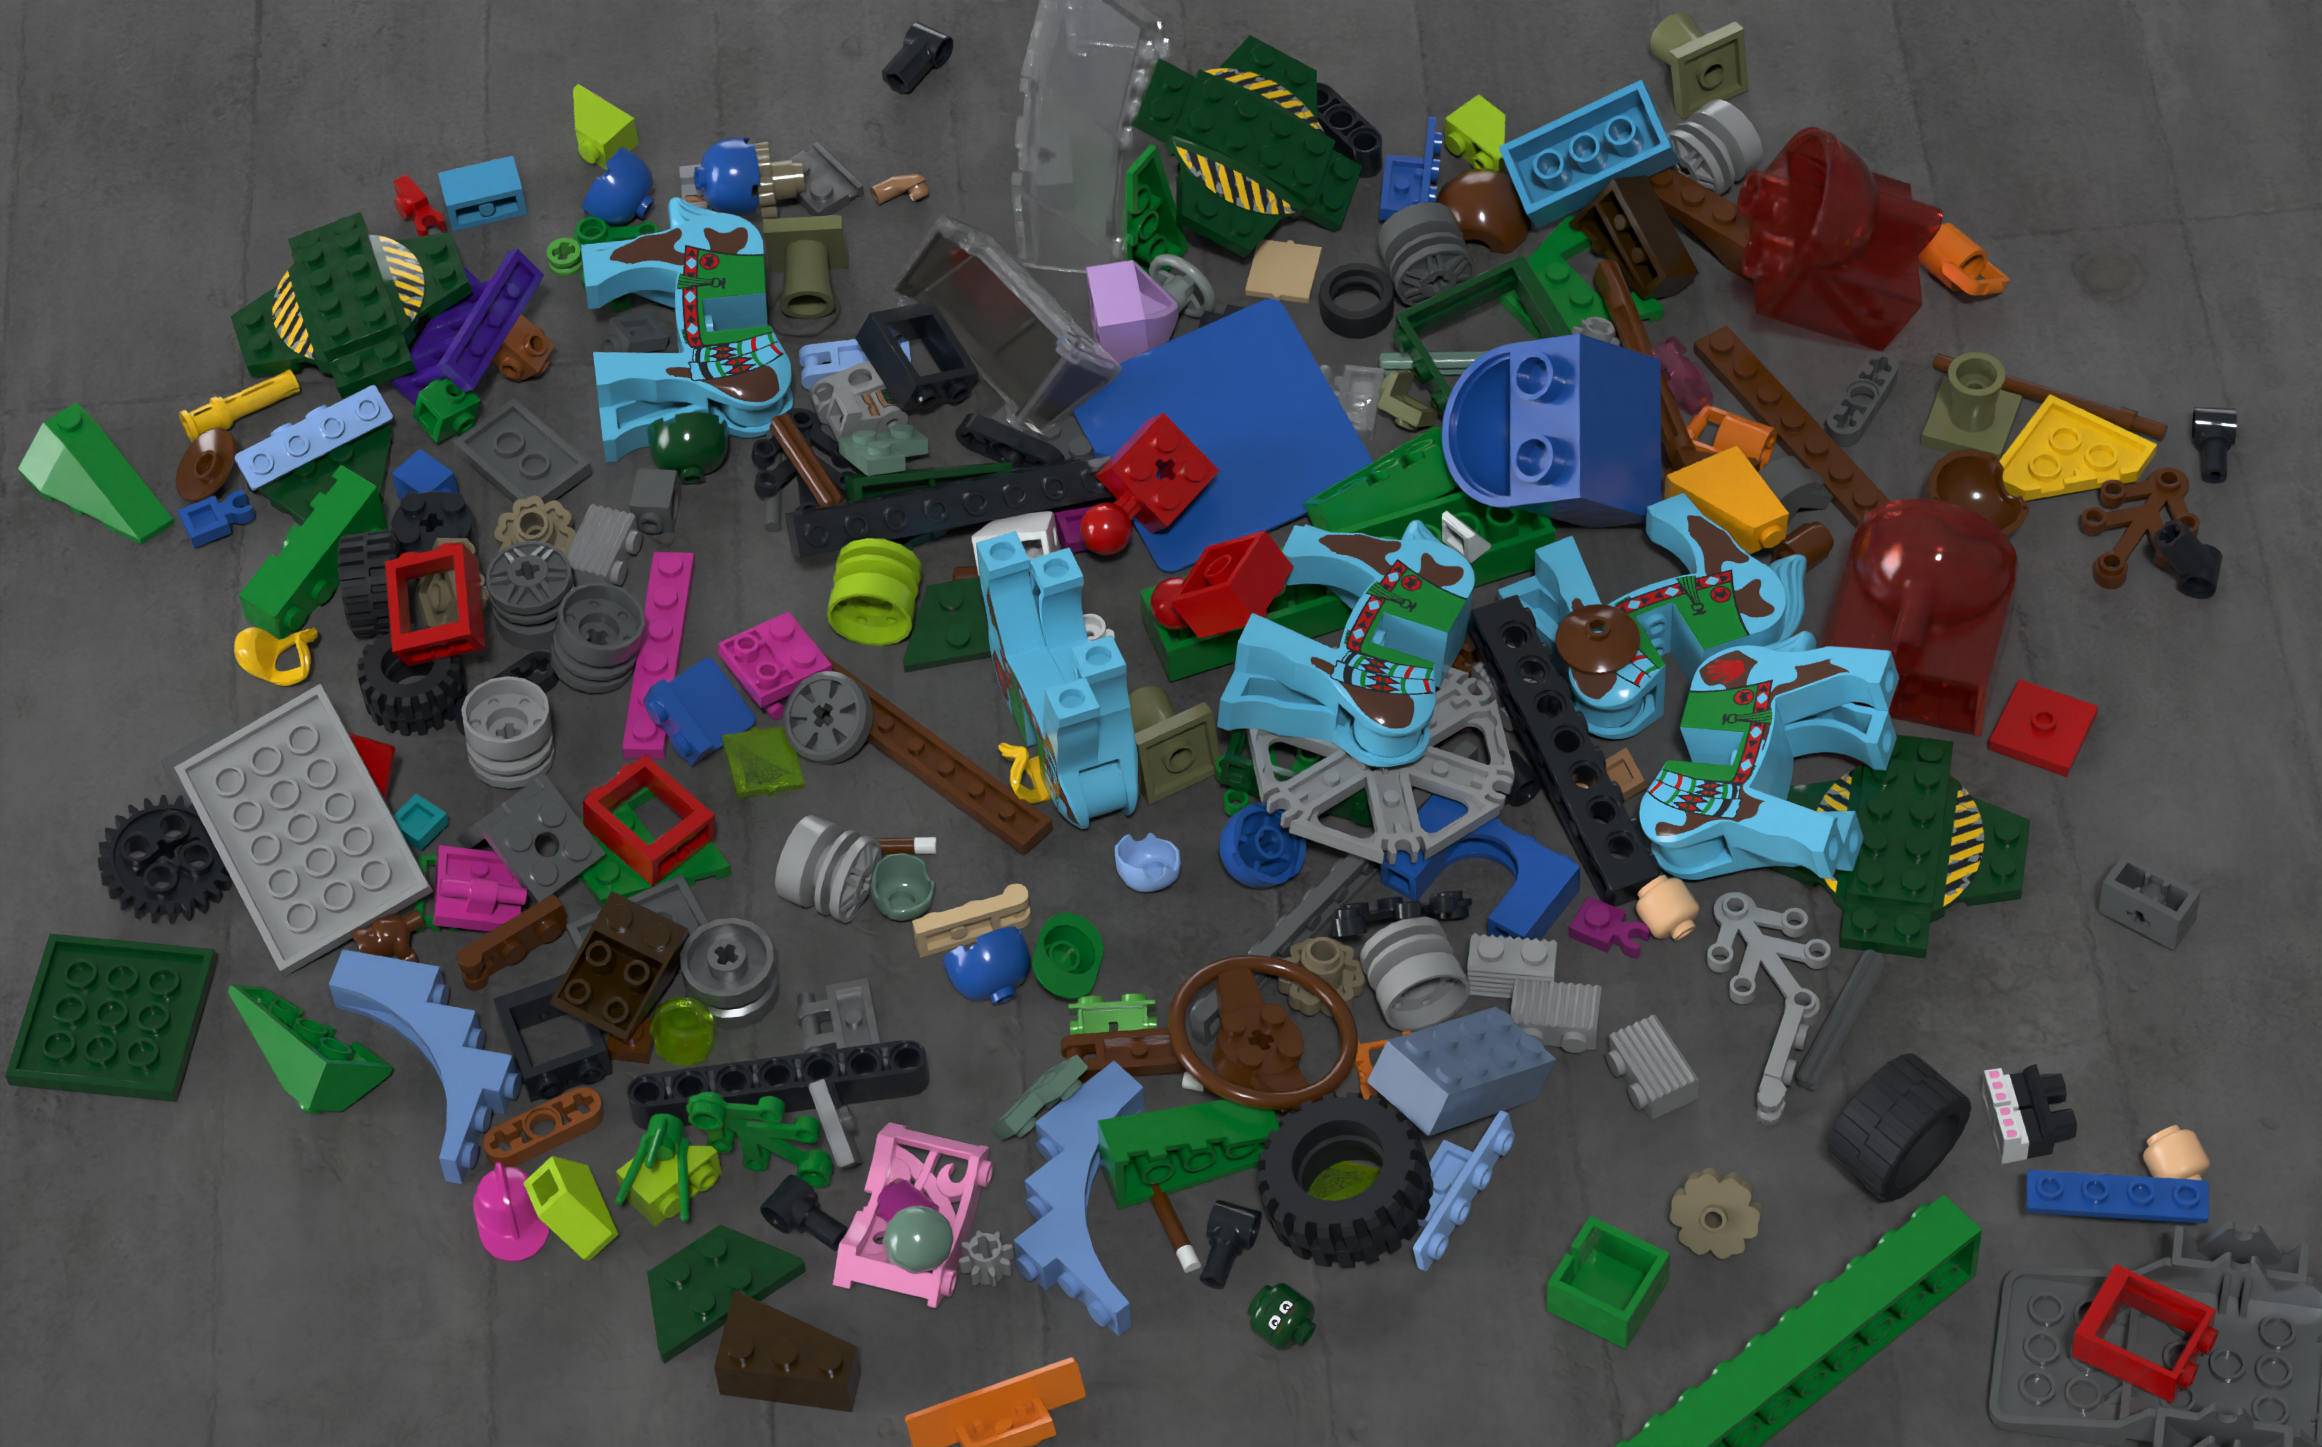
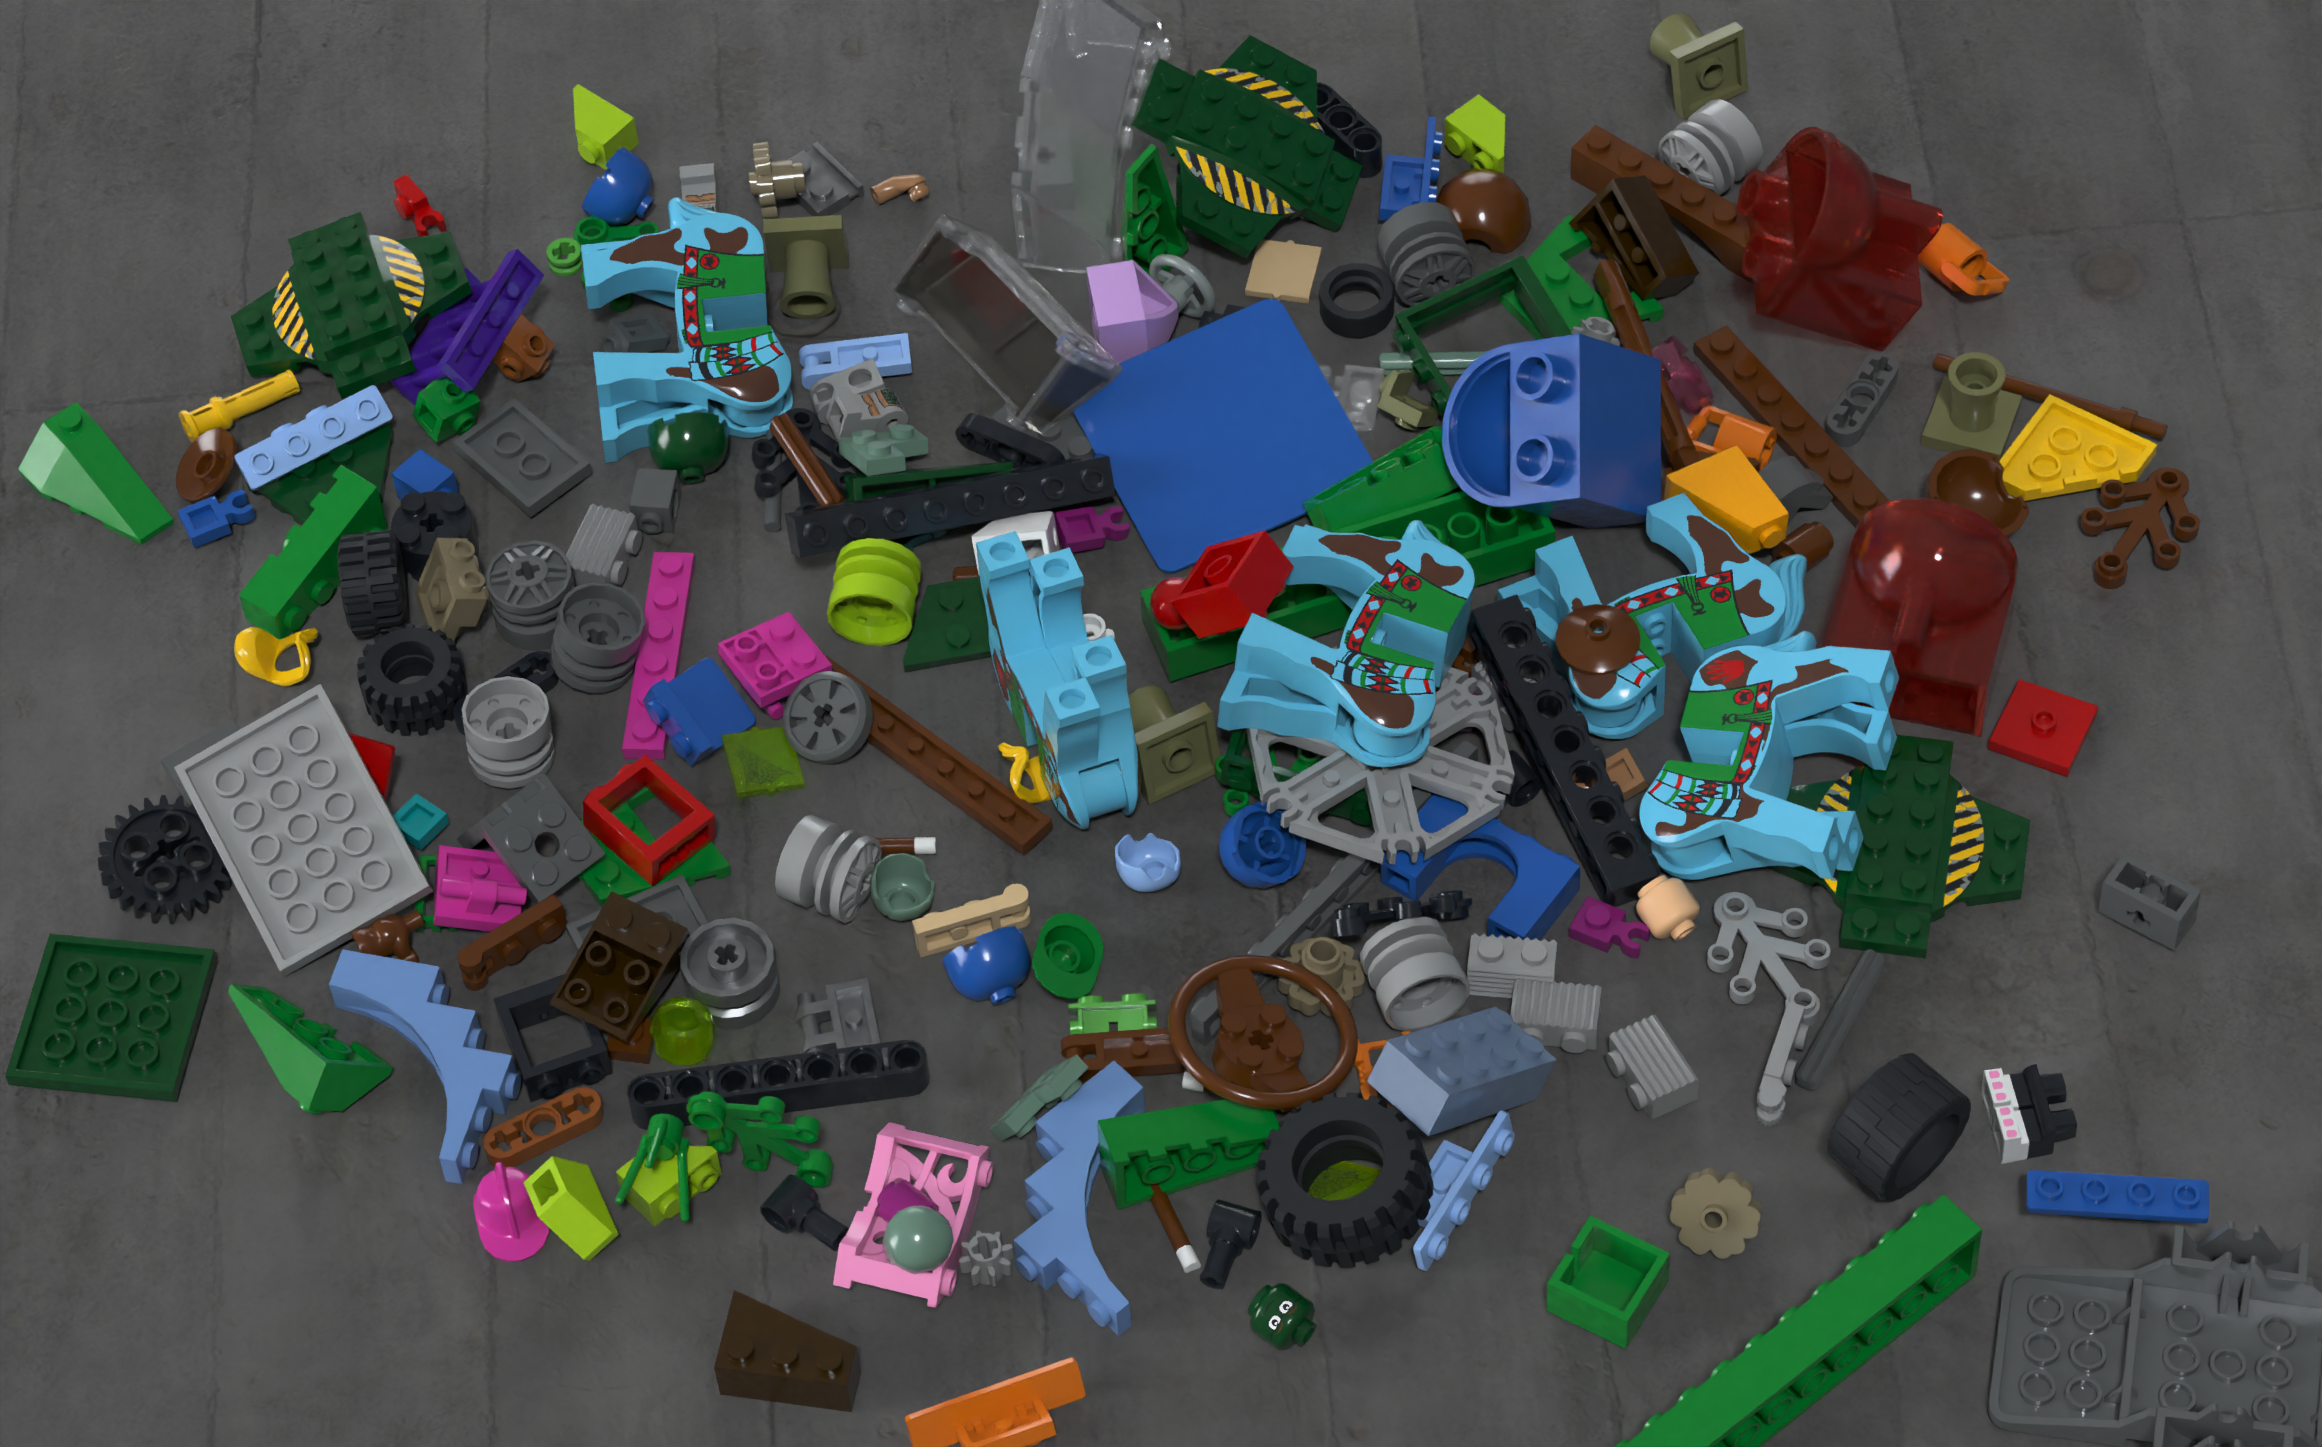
red window [385,543,486,666] -> none
dark azure brick [438,156,527,232] -> none
dark tan plant [494,496,576,555] -> none
dark green wing [647,1224,806,1364] -> none
blue cylinder [694,137,760,216] -> none
plate [808,1079,863,1168] -> none
black window [855,300,979,411] -> none
black piece [882,22,953,95] -> none
red brick [1080,412,1220,555] -> none
white slope [1442,511,1491,563] -> none
dark azure brick [1499,79,1680,229] -> none
red window [2072,1264,2219,1403] -> none
light nougat head [2143,1125,2210,1180] -> none
black piece [2153,519,2223,599] -> none
black pin [2192,407,2237,484] -> none

